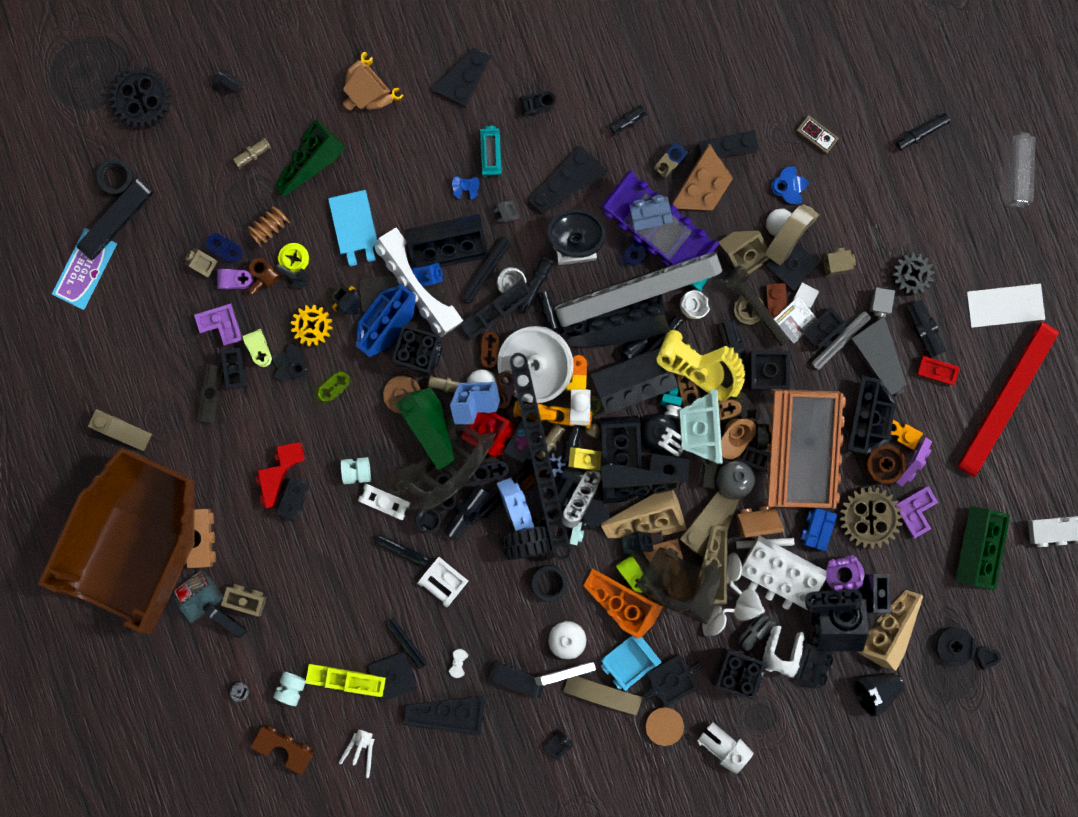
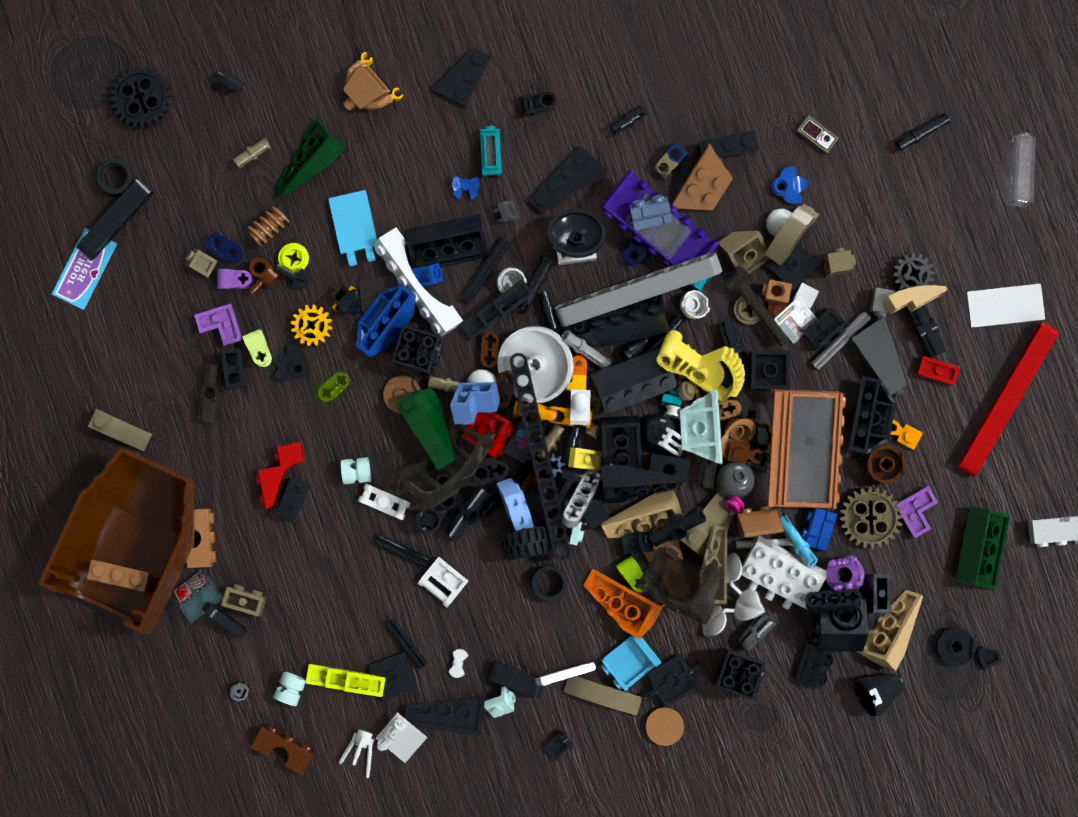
white cylinder [548,621,587,660] -> none
white piece [697,722,754,774] -> none
white piece [763,625,804,677] -> none
medium lavender plate [896,438,932,487] -> none
none -> medium nougat arch [87,560,152,594]
none -> white hinge [375,713,427,763]
none -> light aqua bracket [484,686,516,718]
none -> light grey pin [561,330,611,369]
none -> black piece [648,507,706,547]
none -> dark tan plate [677,381,695,401]
none -> dark pink bush [725,496,744,514]
none -> reddish brown plate [727,440,763,464]
none -> medium nougat brick [762,279,792,305]
none -> medium azure pin [780,515,818,567]
none -> tan slope [883,285,948,314]

